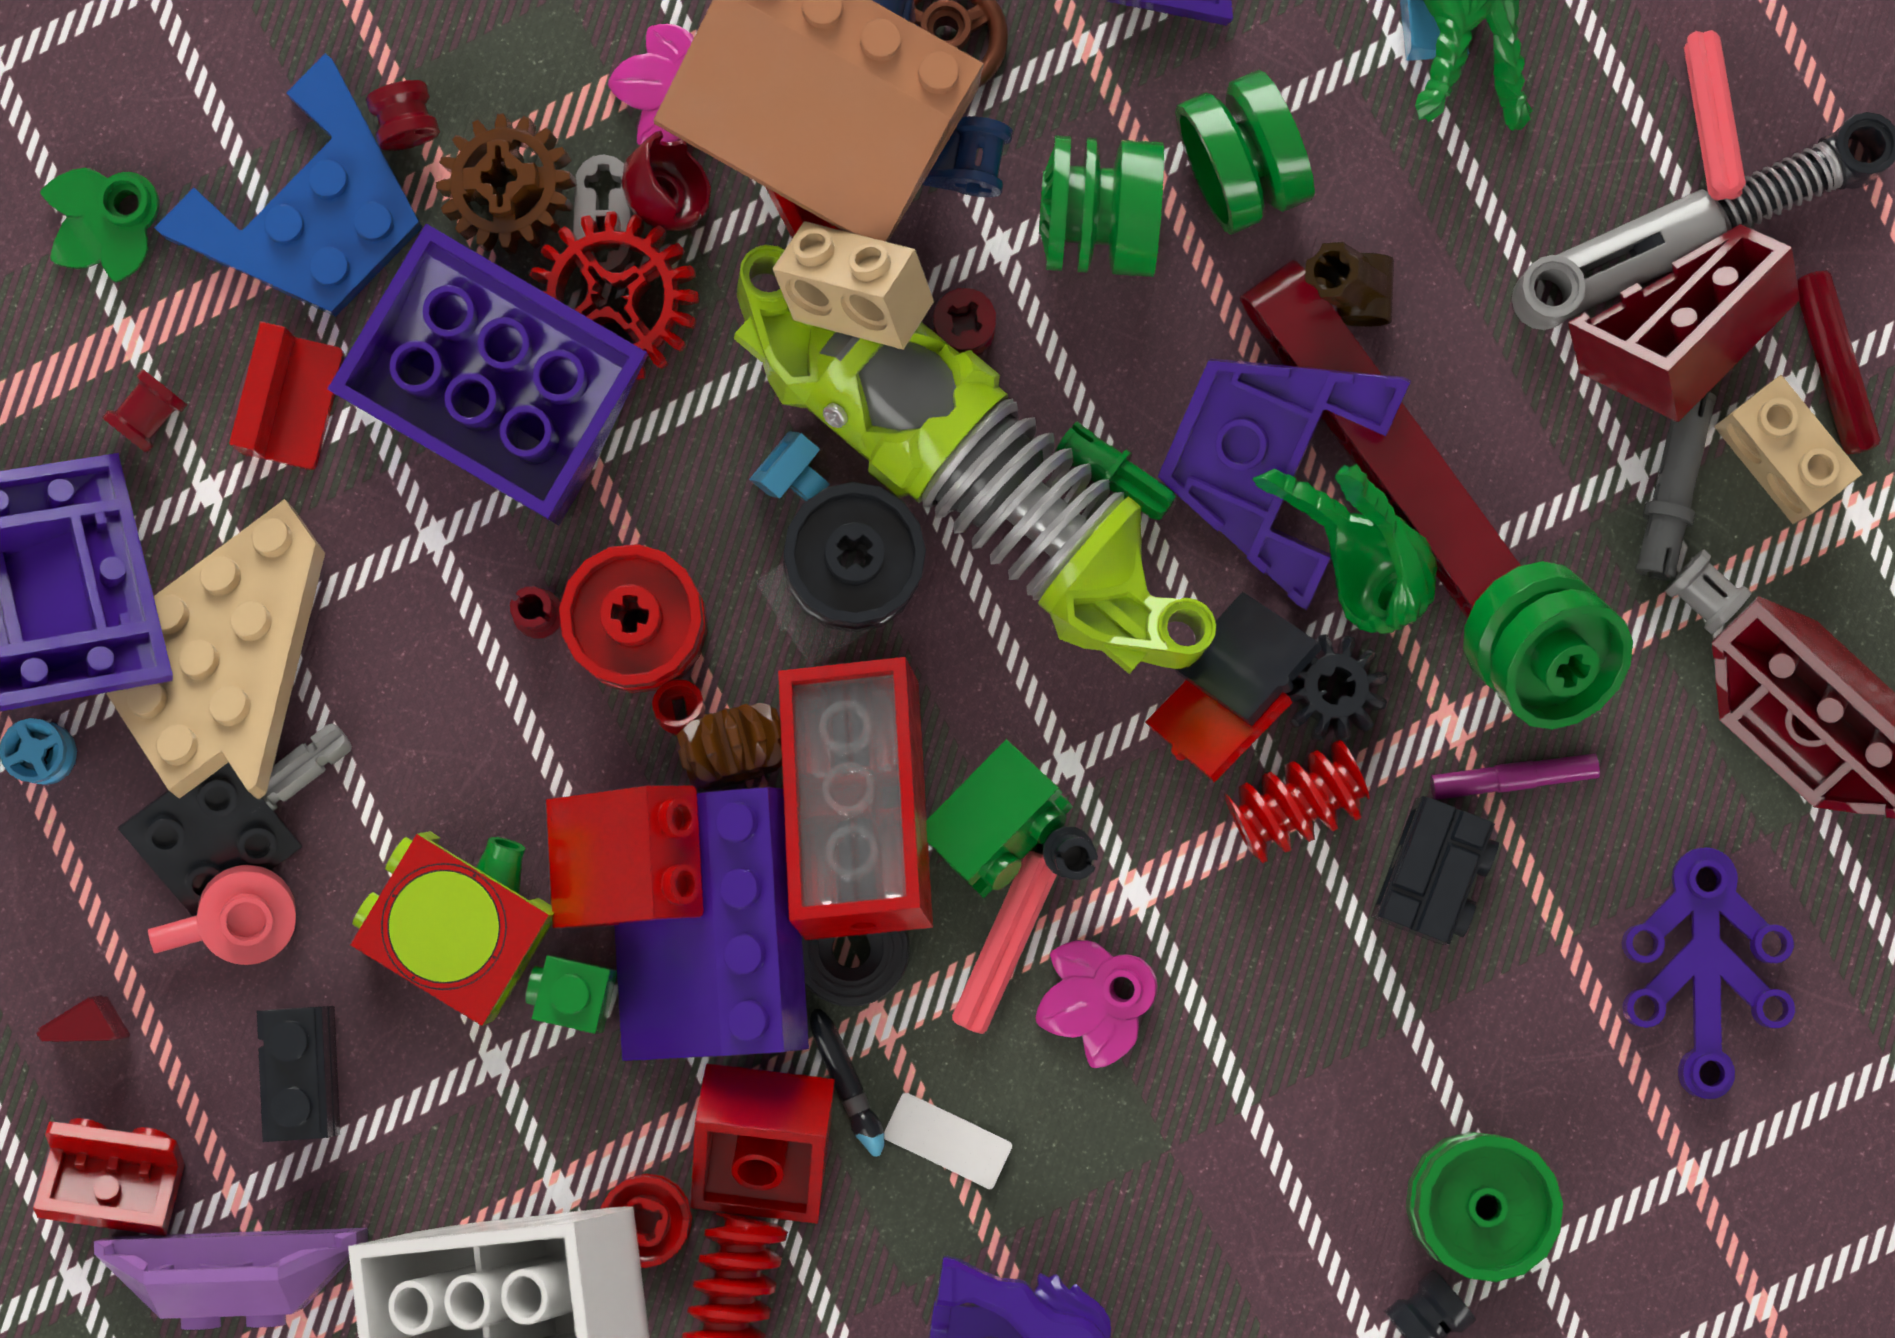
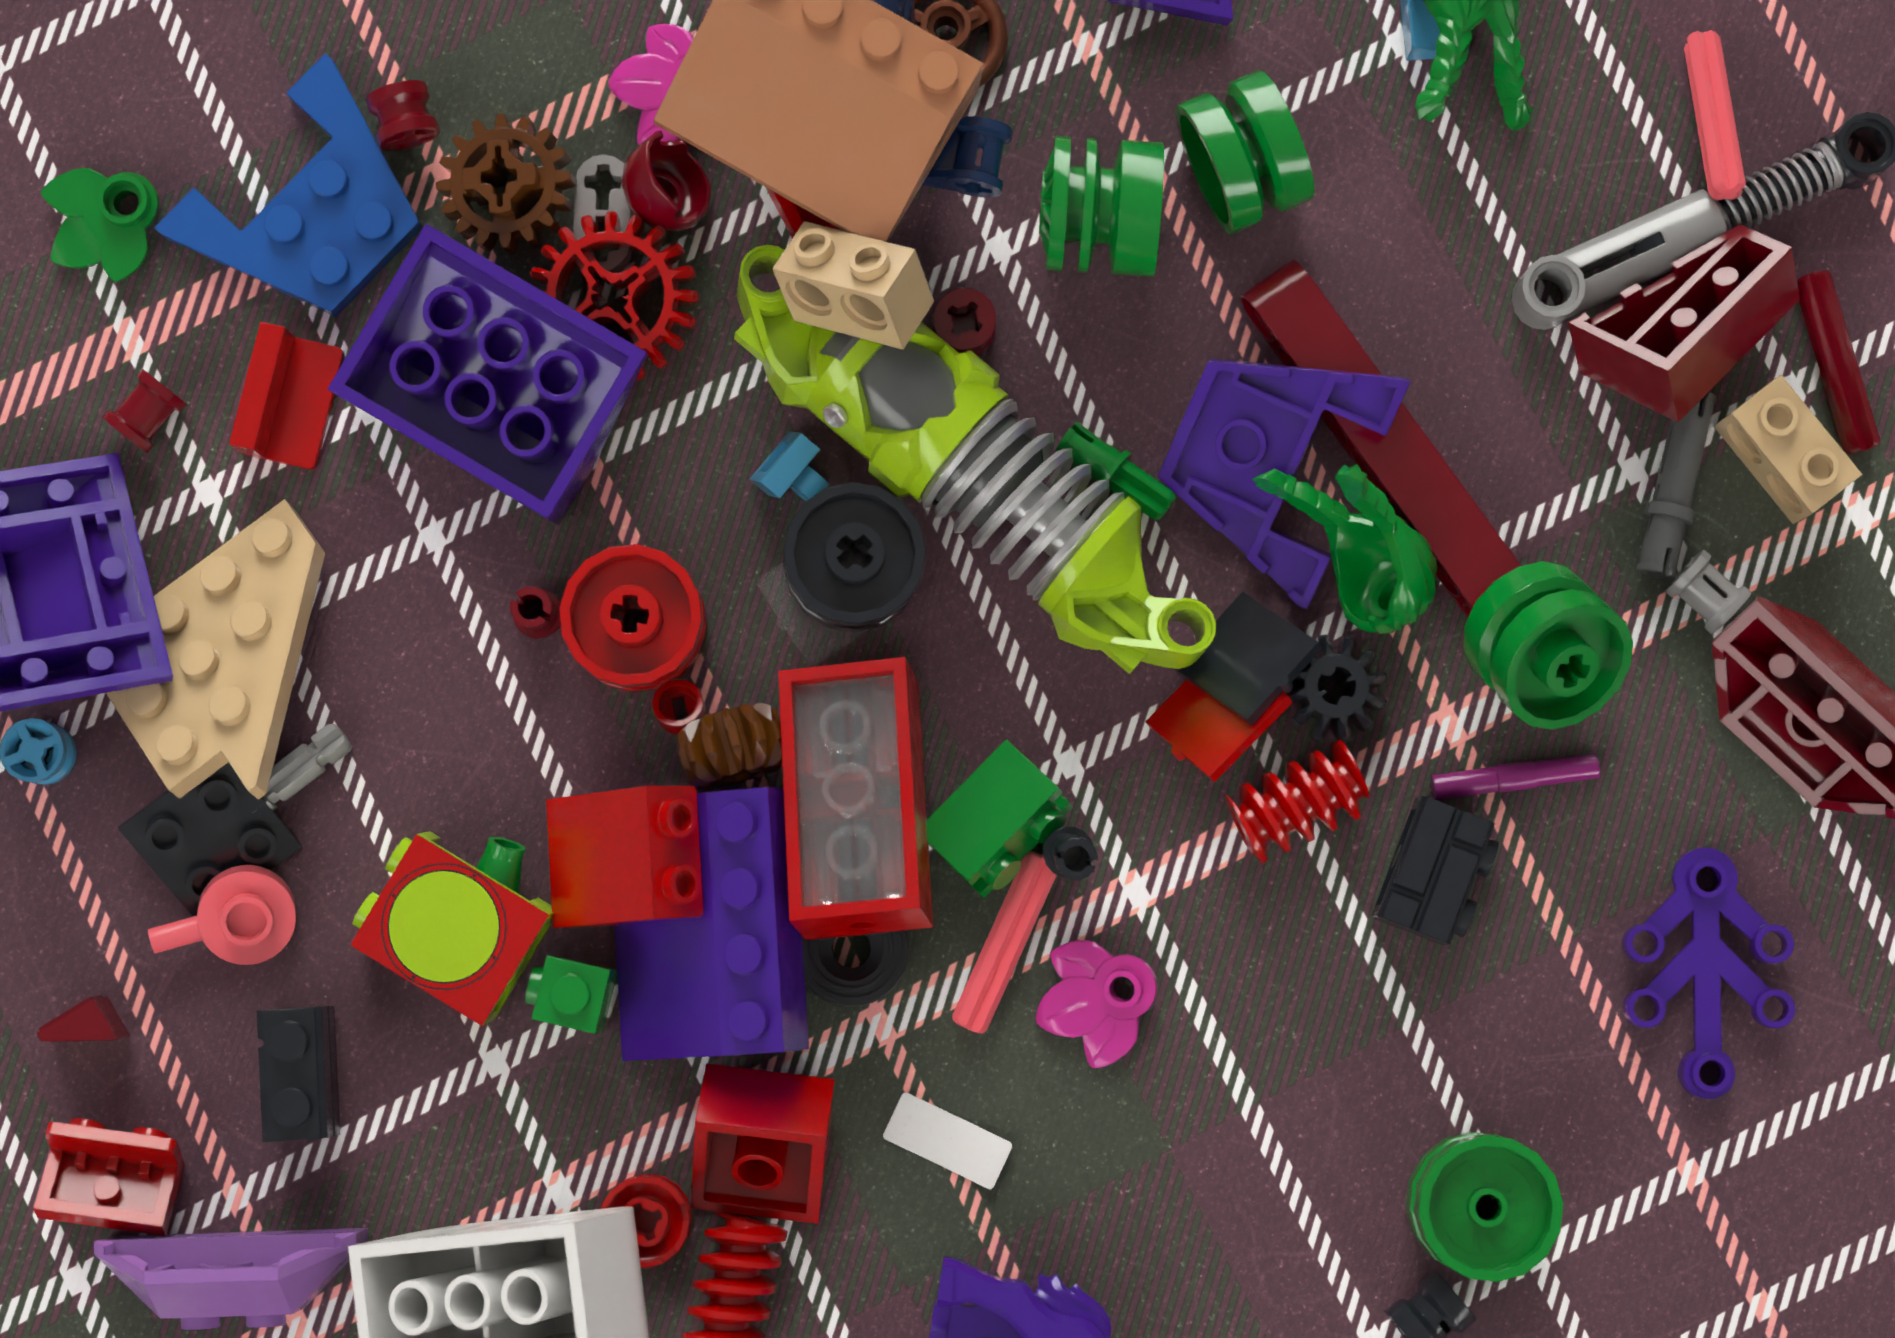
black piece [810,1009,884,1157] -> none
dark brown piece [1305,242,1394,327] -> none

